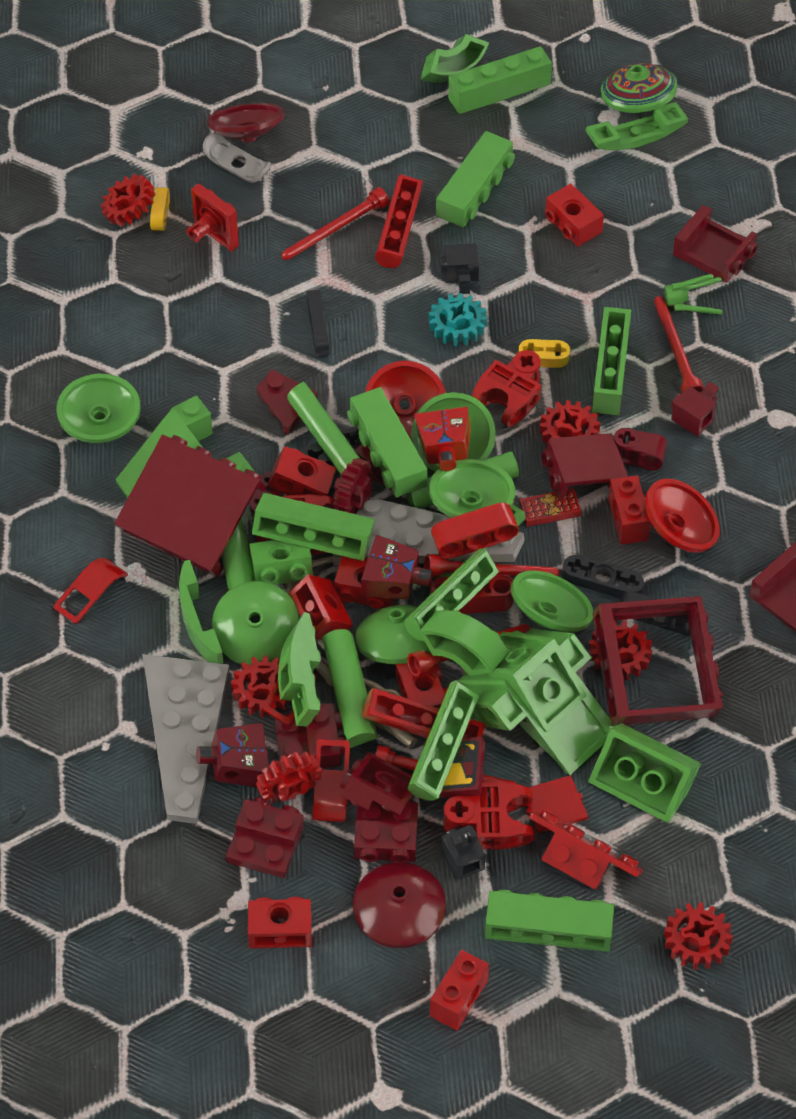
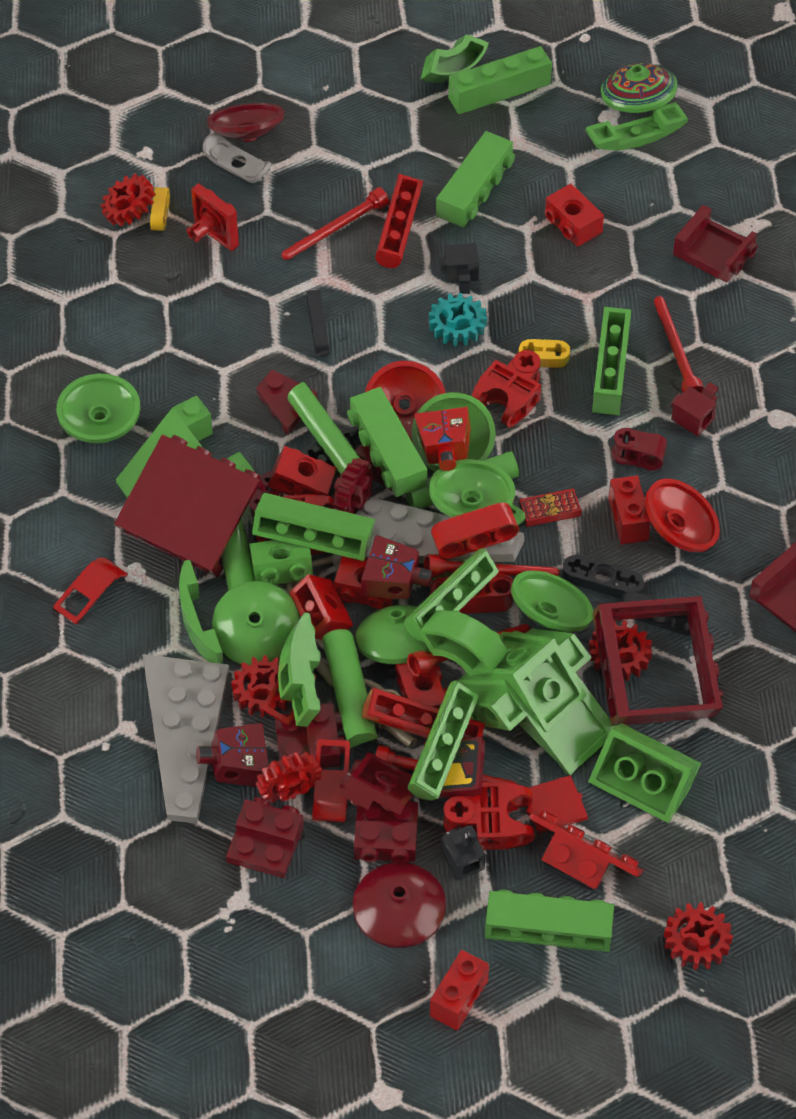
red brick [248,897,312,949] -> none
red gear [539,400,600,443] -> none
dark red panel [541,433,628,500] -> none
bright green plant [664,274,723,315] -> none

